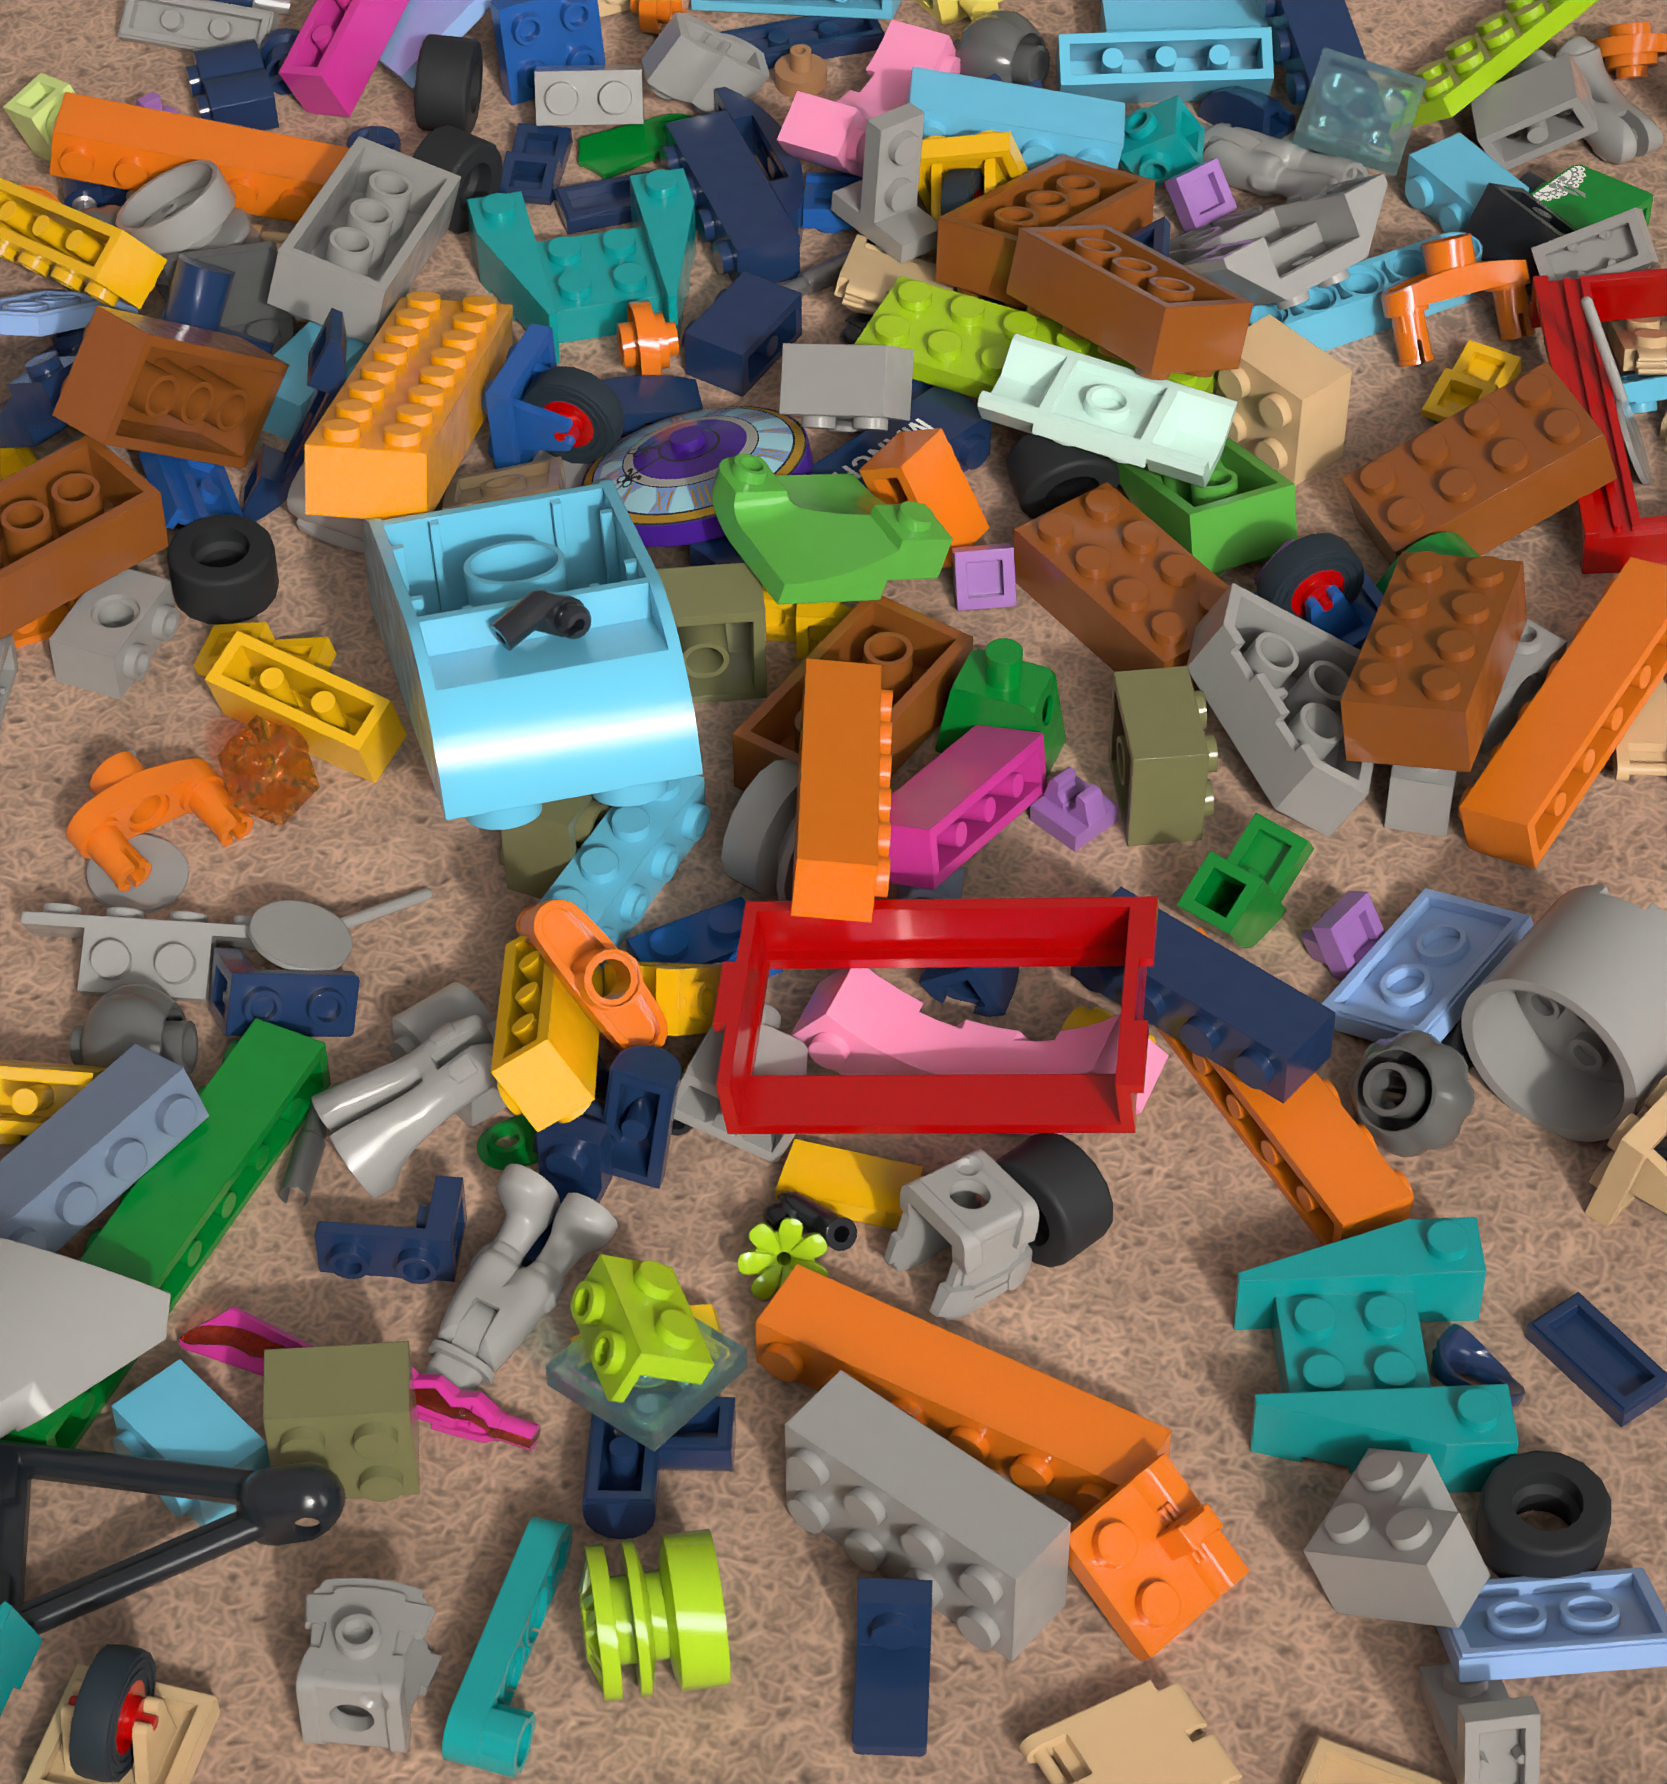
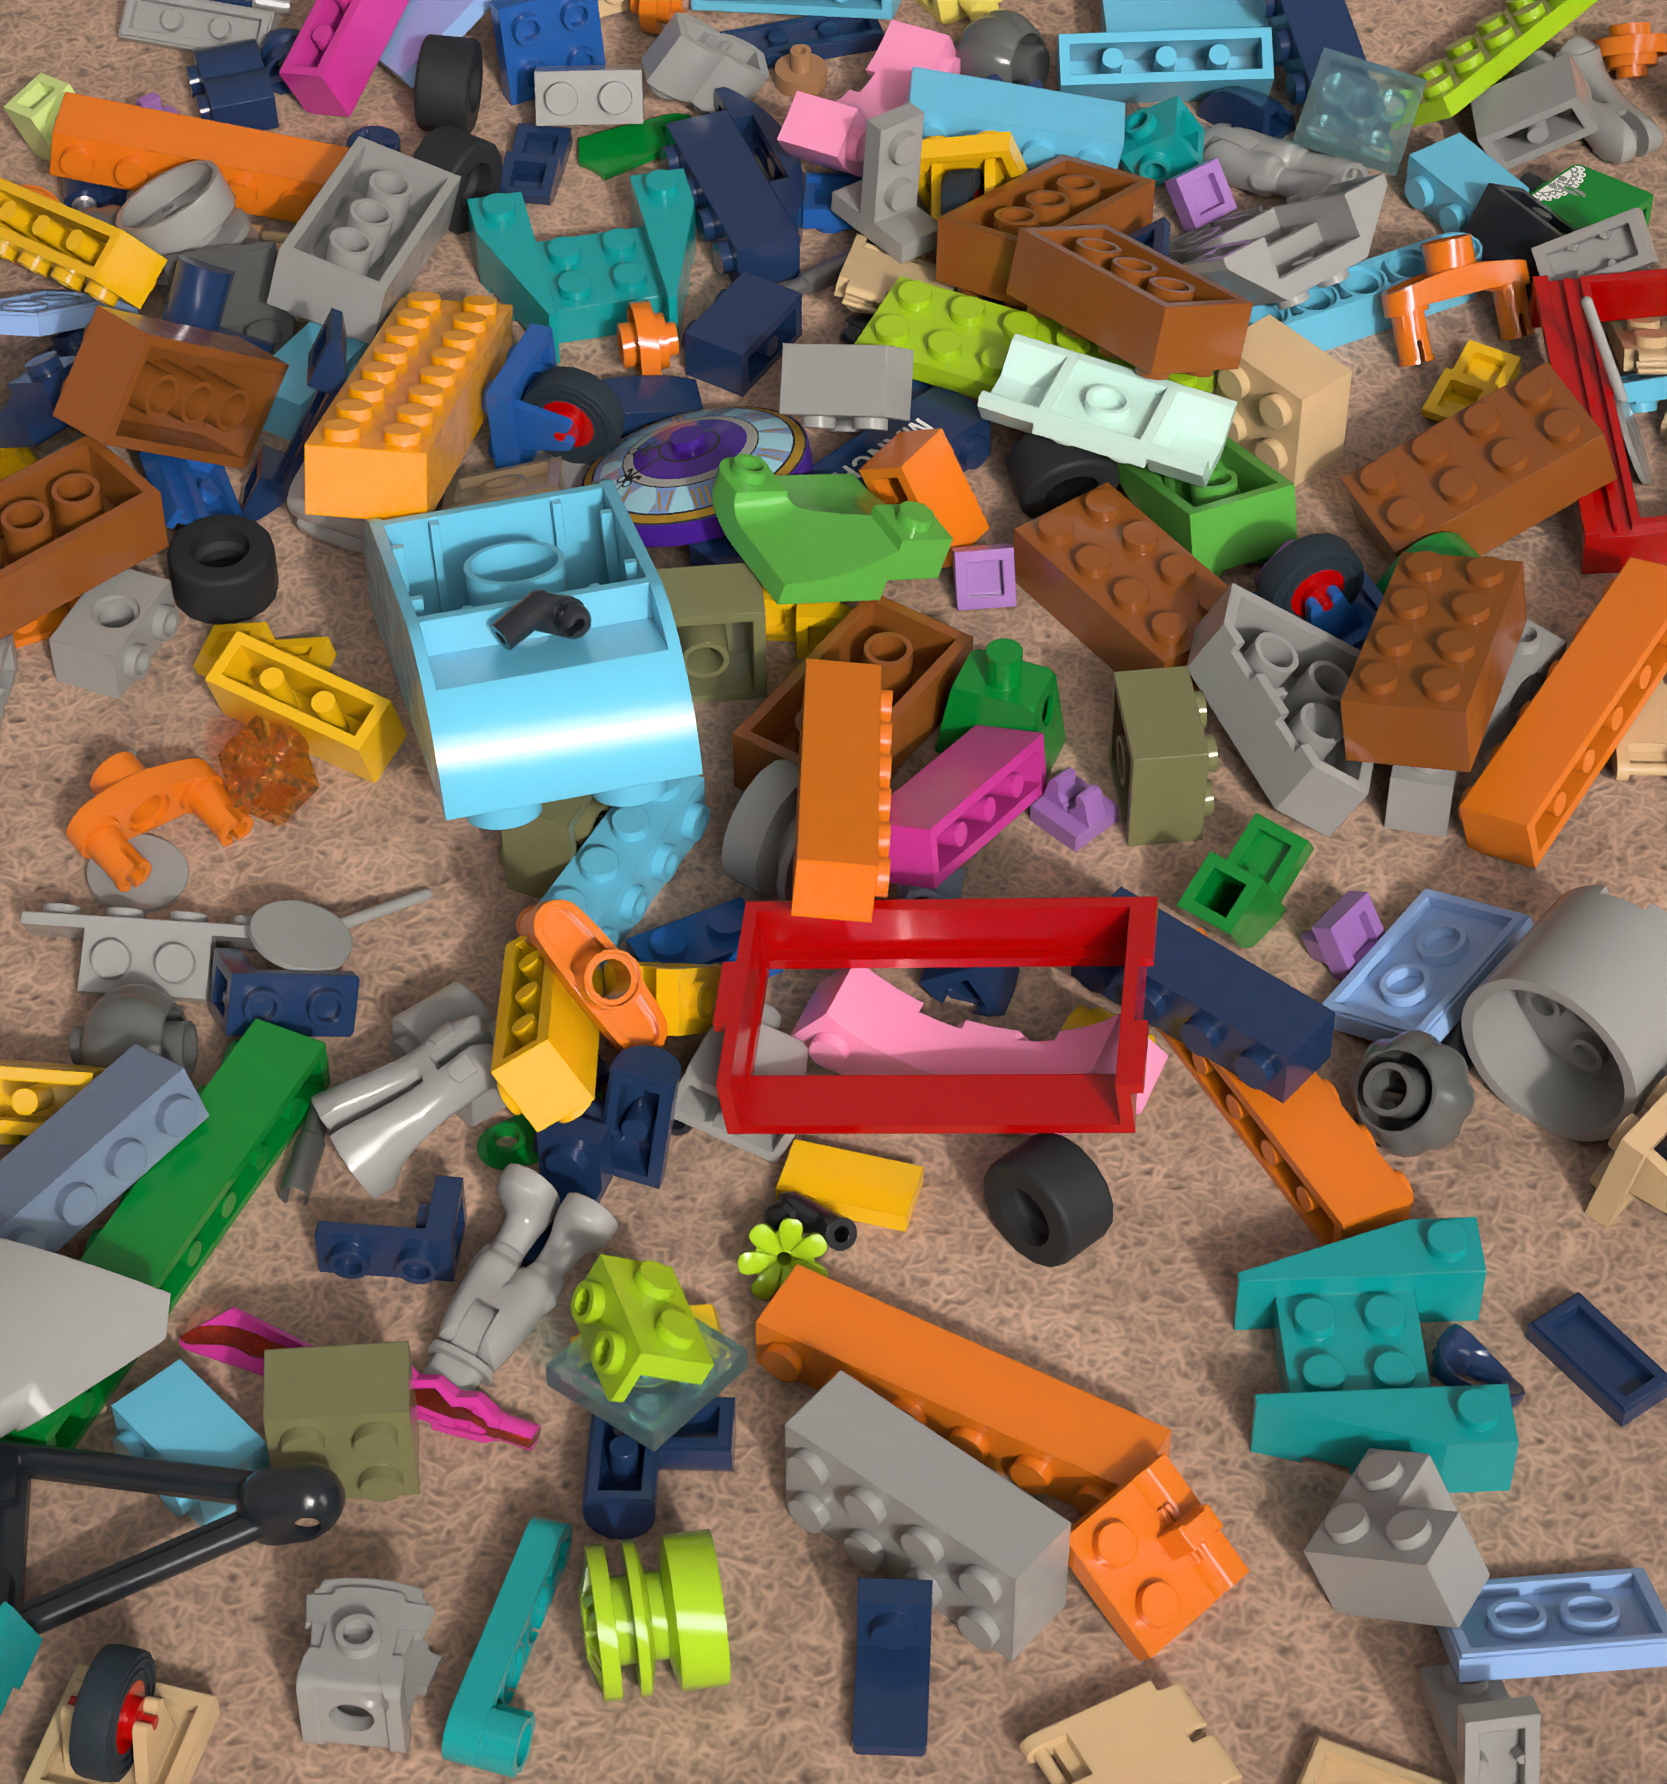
dark blue tile [553,170,655,235] -> none
light grey piece [884,1149,1039,1321] -> none
black tyre [1476,1450,1611,1578] -> none

